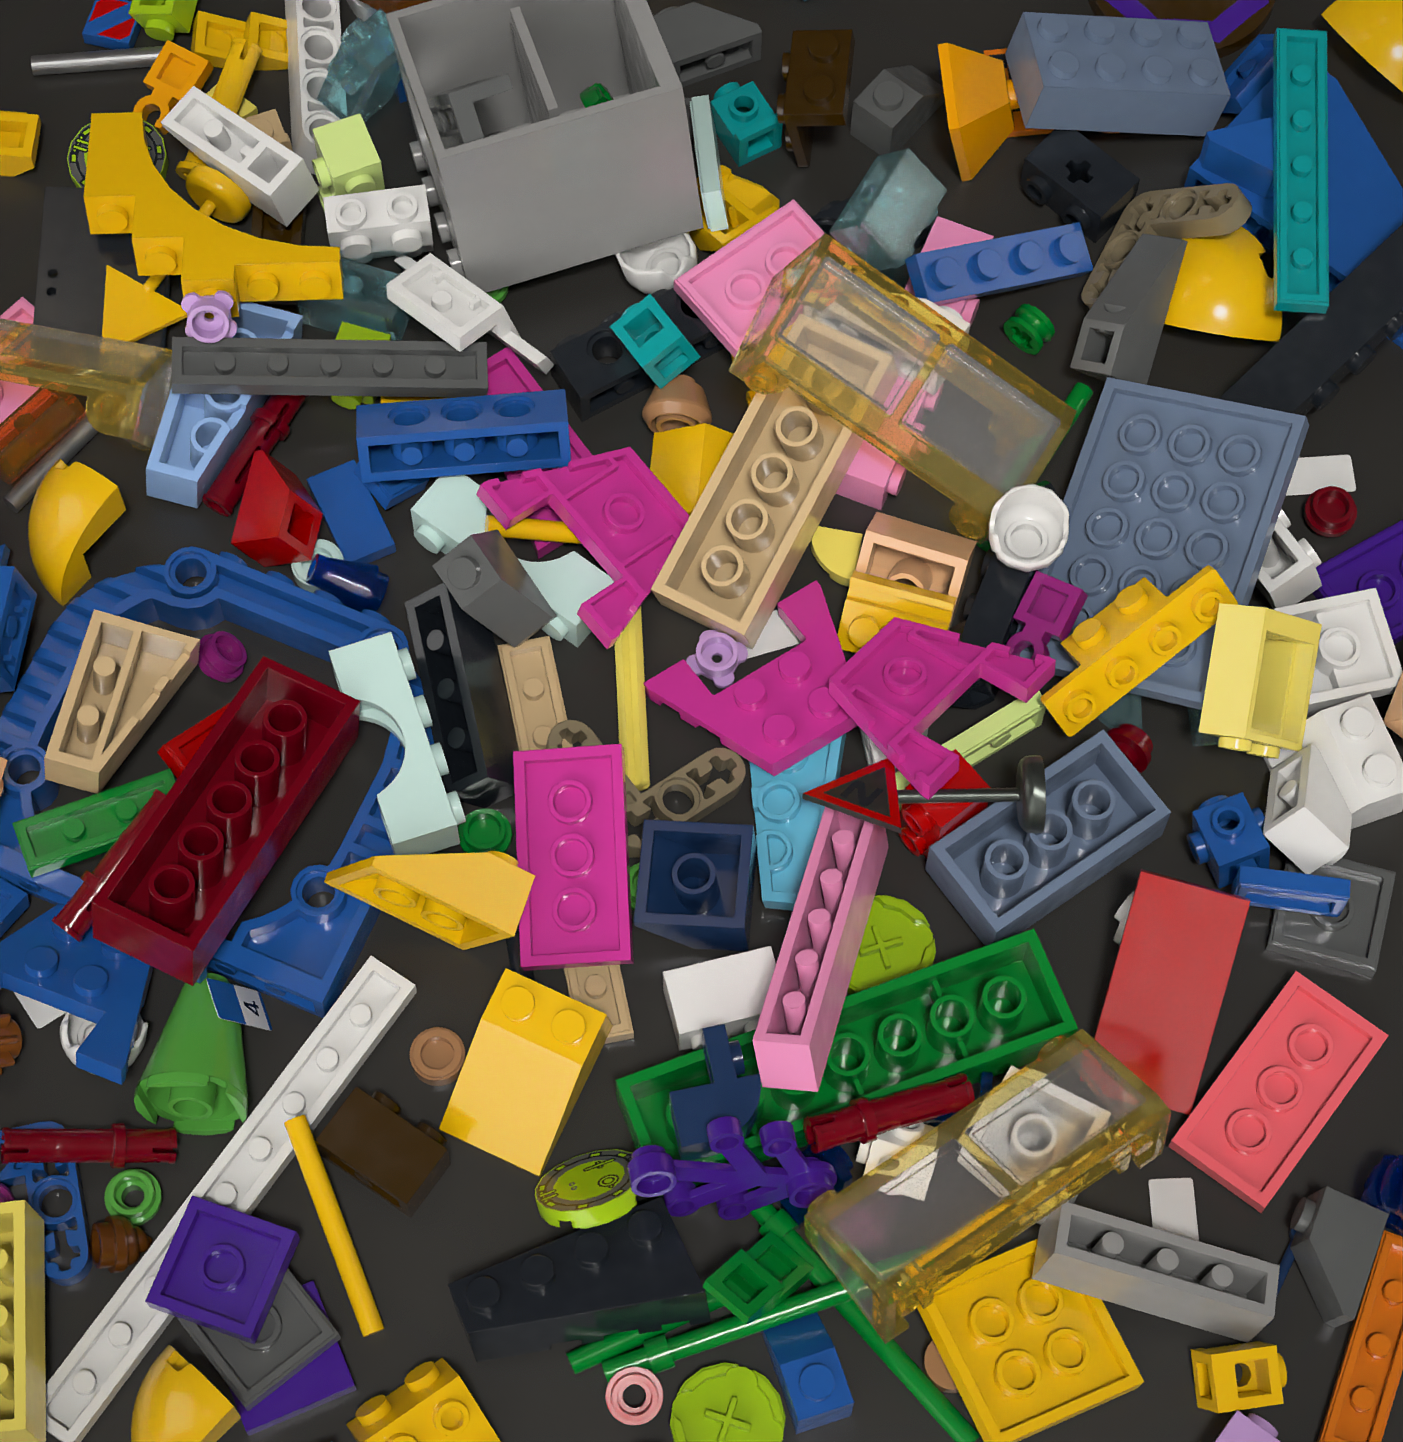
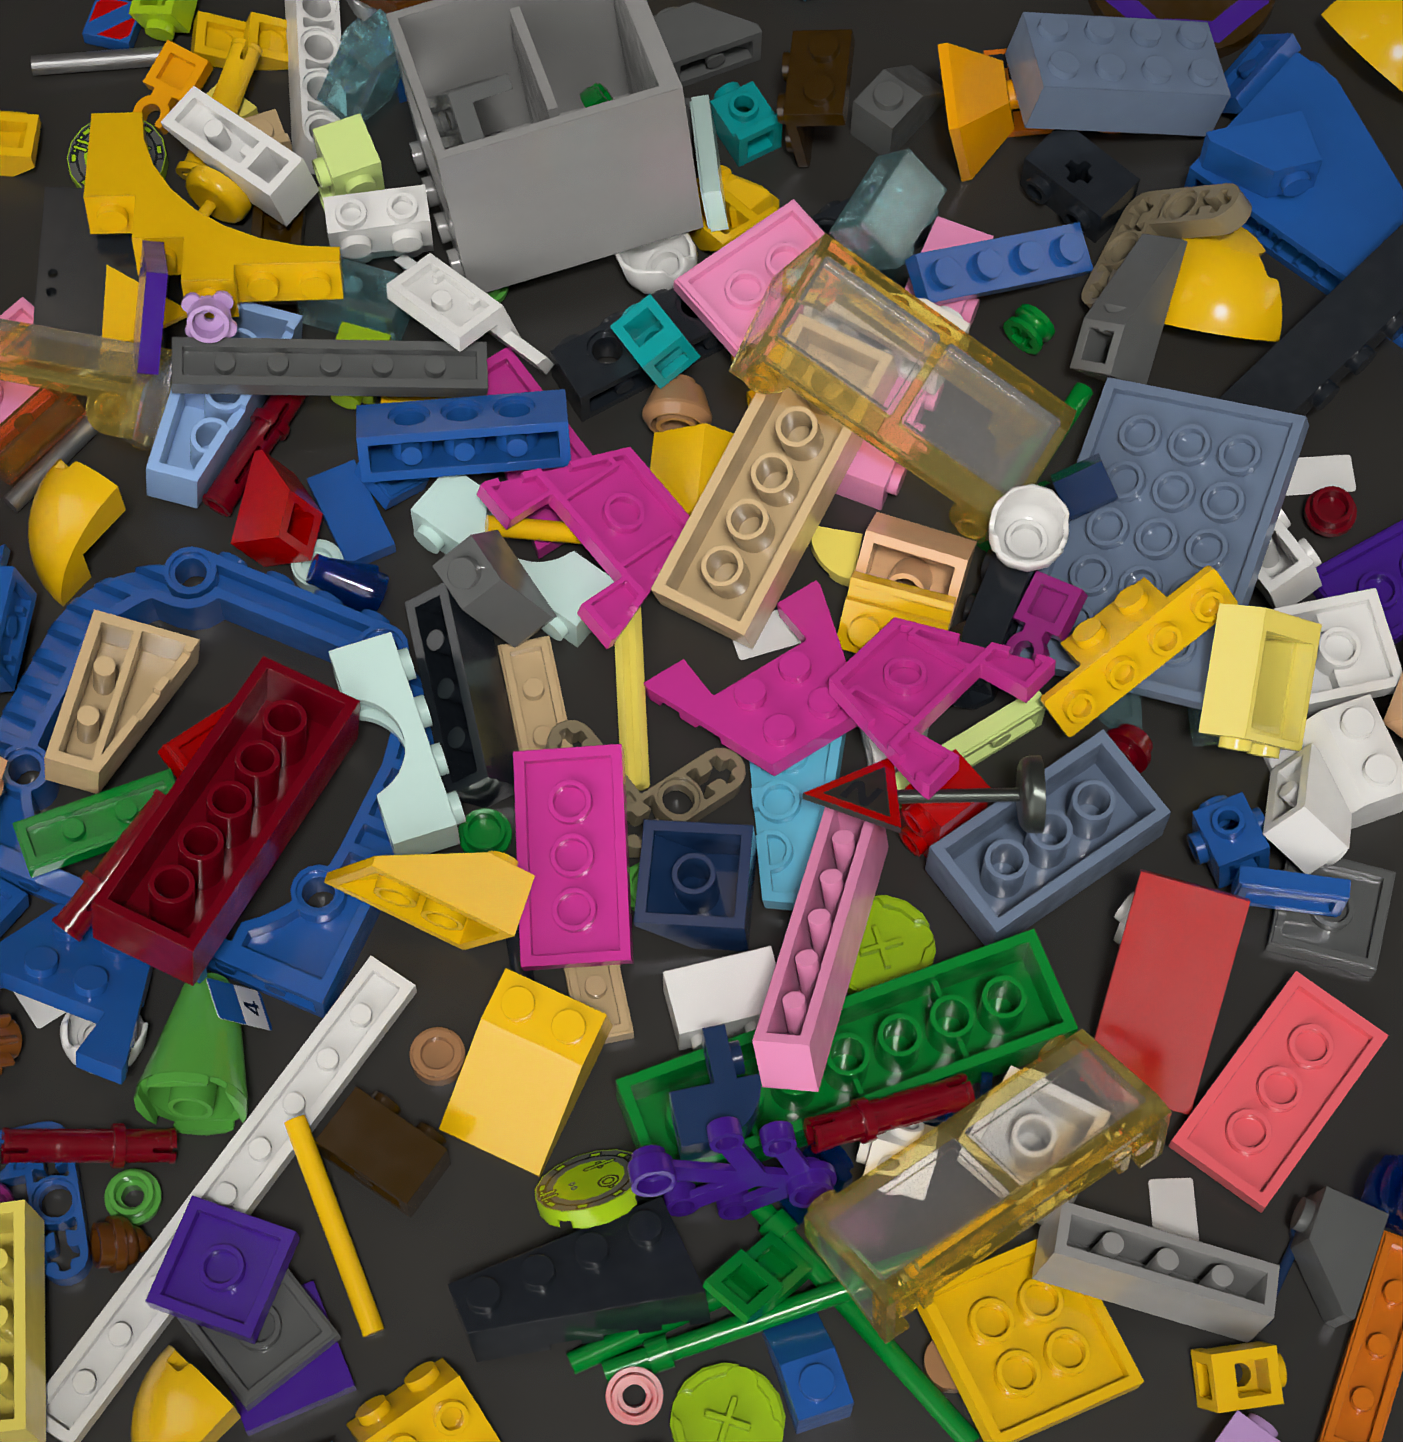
magenta plate [198,631,247,683] -> none
lavender plate [686,630,748,688] -> none
teal tile [1273,28,1329,314] -> none
none -> dark purple tile [134,240,168,375]
none -> dark blue slope [1051,453,1119,521]

